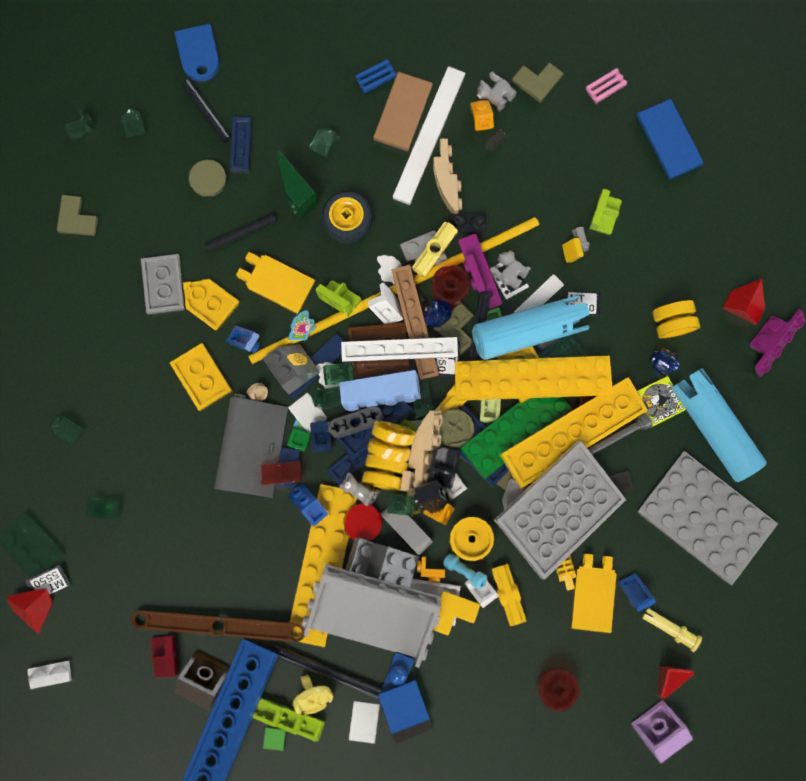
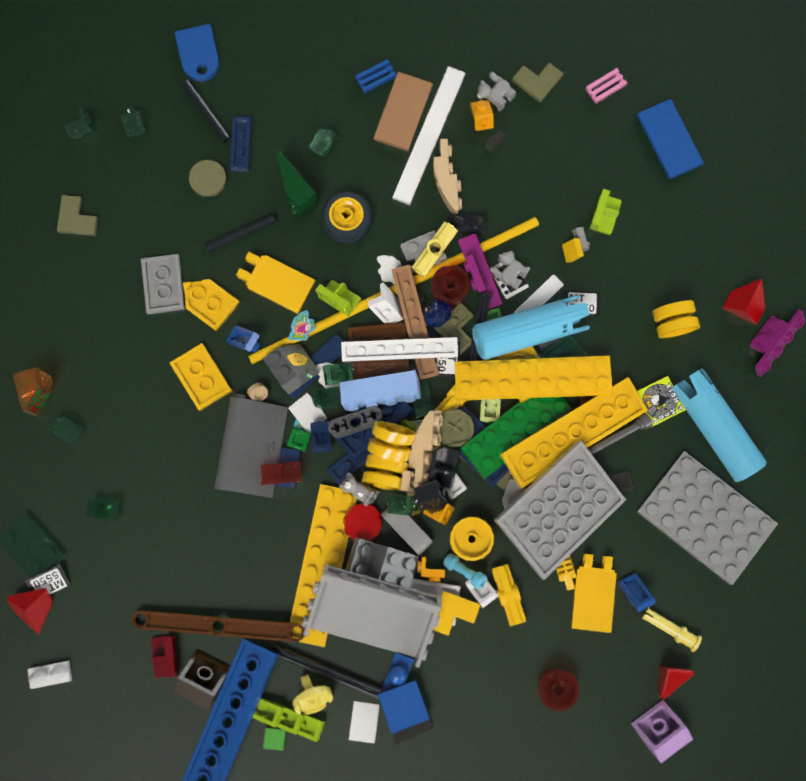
blue bracket [288,484,329,526] -> none
clear blue head [649,348,680,376] -> none
none -> clear orange slope [13,367,53,416]

